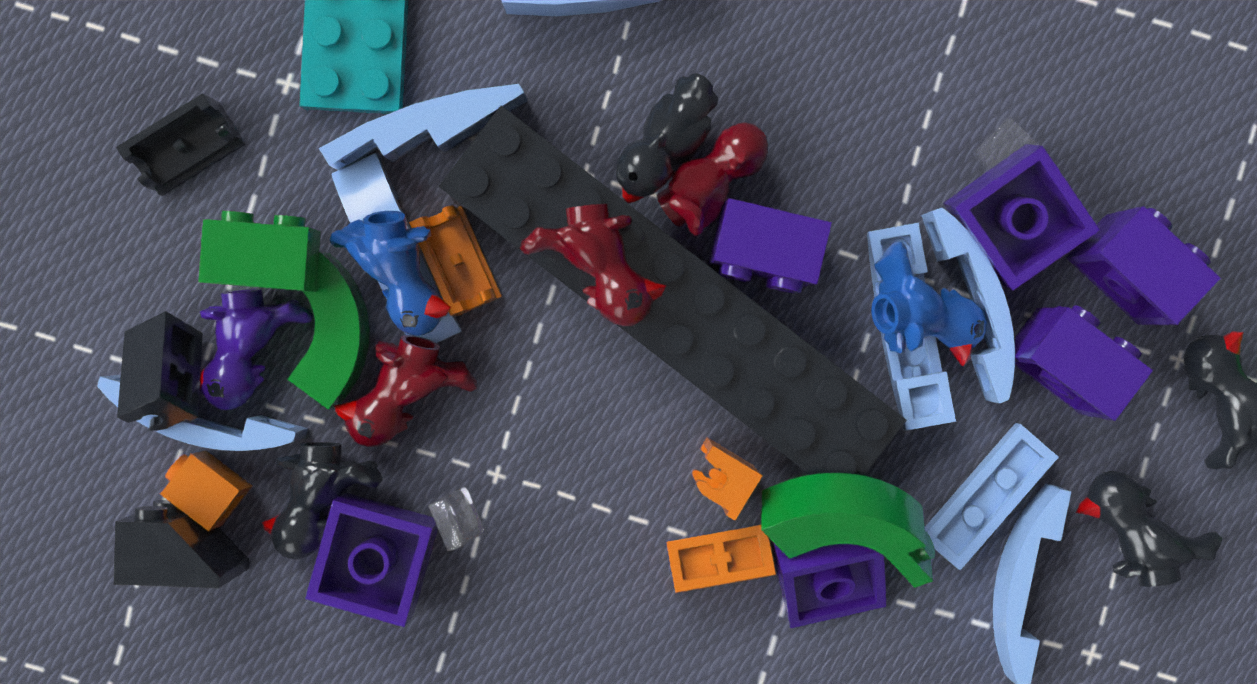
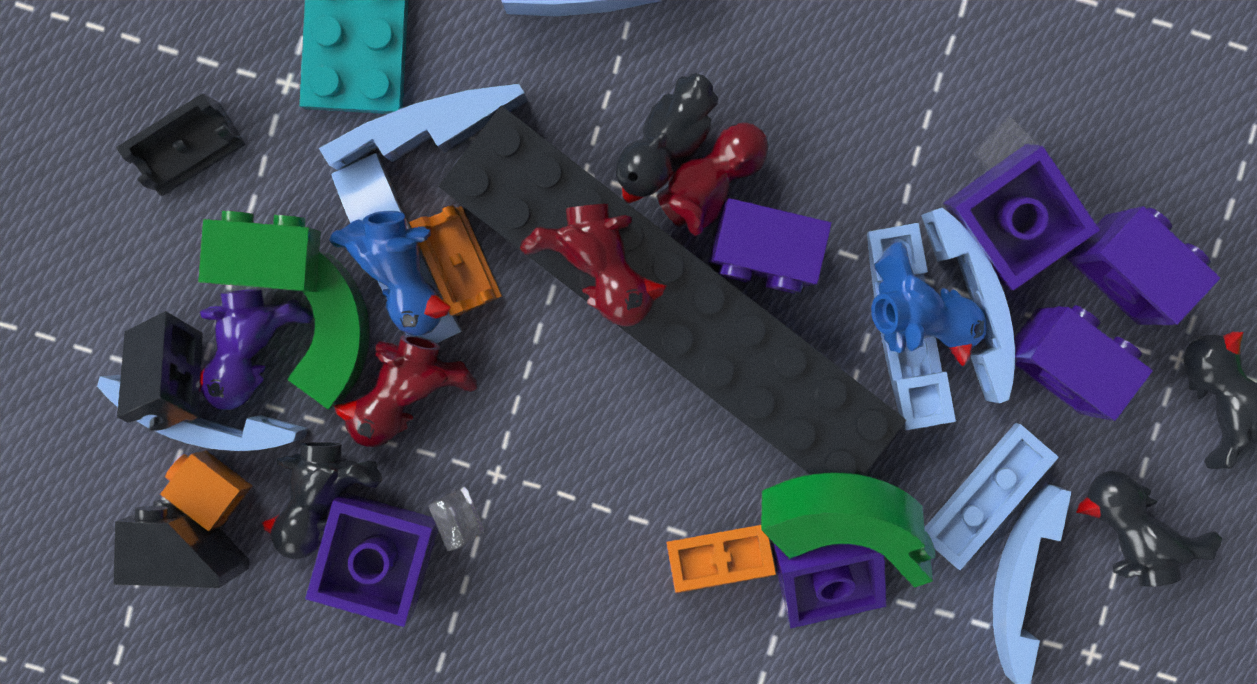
orange hinge [692,437,762,520] -> none

